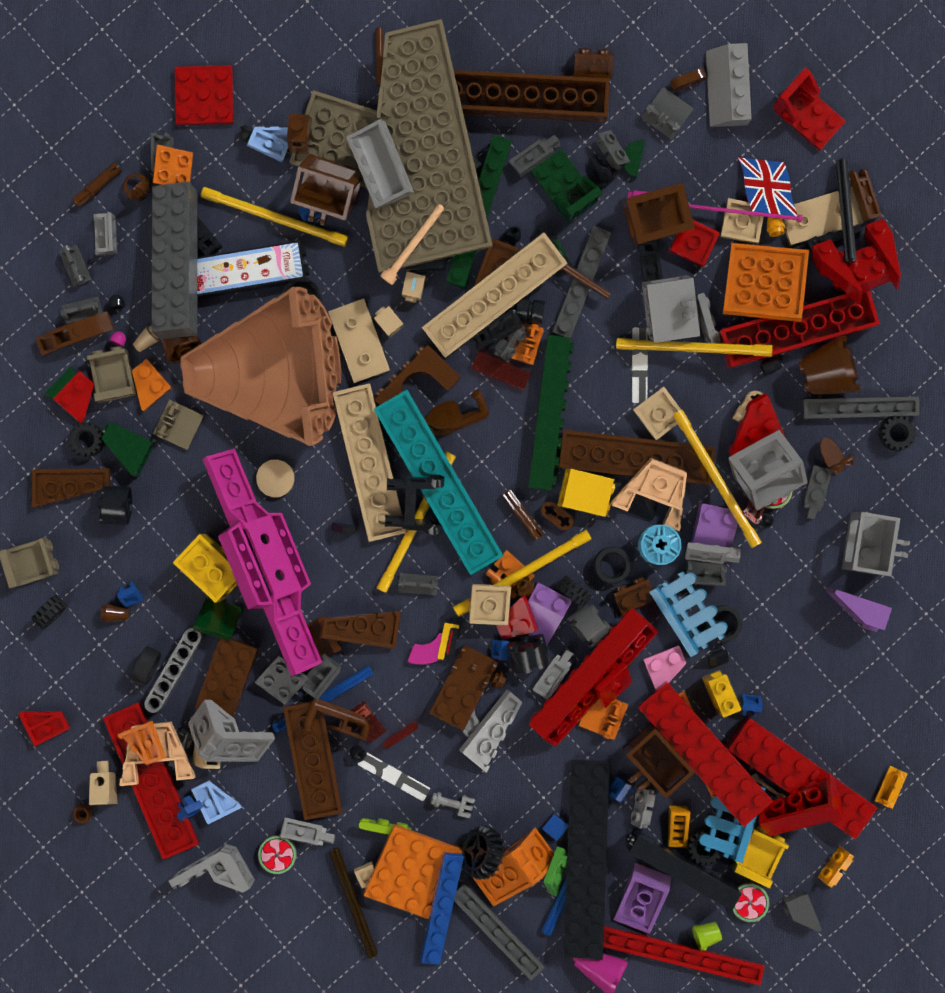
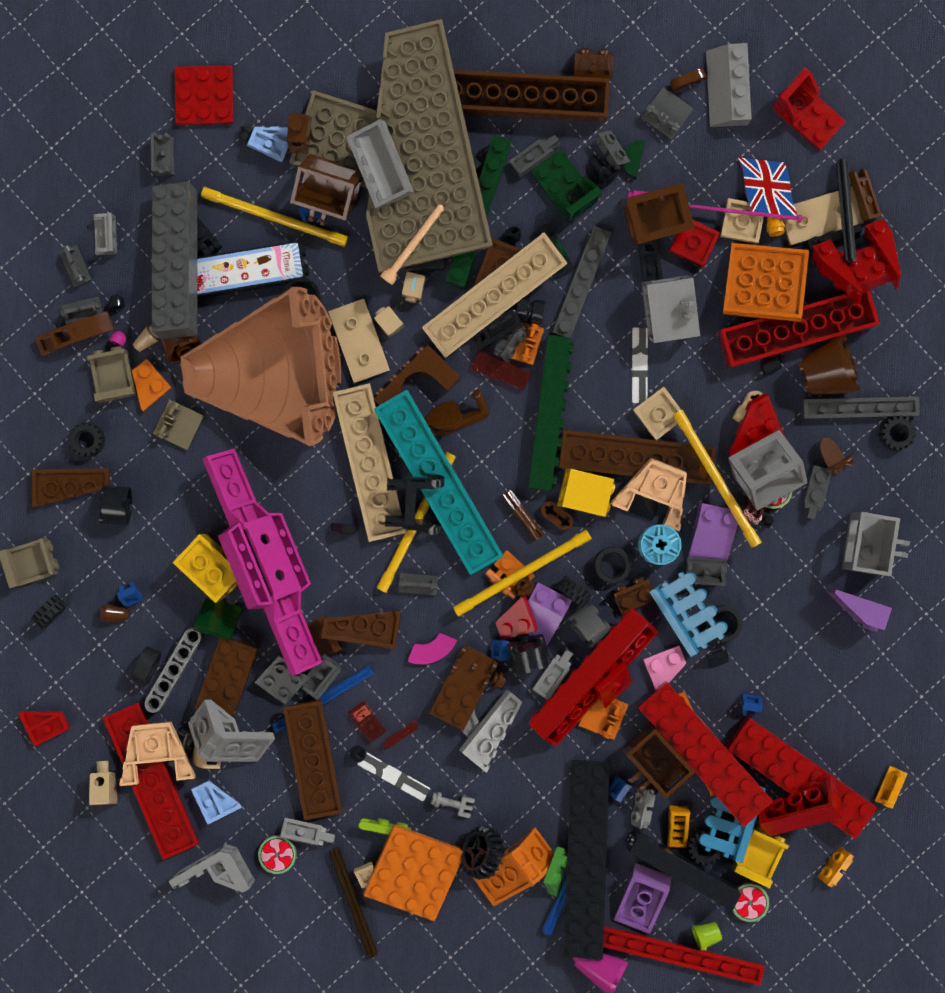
dark green tile [44,366,76,399] -> none
red wing [53,370,94,423] -> none
reddish brown axle [72,162,122,207] -> none
reddish brown plate [73,804,93,824] -> none
dark green slope [102,422,155,477] -> none
orange wing [118,721,166,765] -> none
reddish brown piece [123,173,152,202] -> none
orange hinge [153,145,193,185] -> none
blue tile [177,796,203,822] -> none
tan tile [256,459,295,497] -> none
reddish brown piece [302,699,370,741] -> none
reddish brown piece [375,28,383,86] -> none
blue plate [420,852,464,964] -> none
sticker [437,623,459,662] -> none
dark grey plate [454,882,545,981] -> none
tan plate [469,584,511,625] -> none
blue tile [542,813,569,841] -> none
reddish brown piece [561,264,611,299] -> none
yellow piece [616,338,773,357] -> none
light grey hinge [685,542,741,564] -> none
light grey hinge [696,293,721,344] -> none
yellow panel [702,670,741,718] -> none
tan hinge [751,774,786,799] -> none
dark grey slope [782,890,822,932] -> none

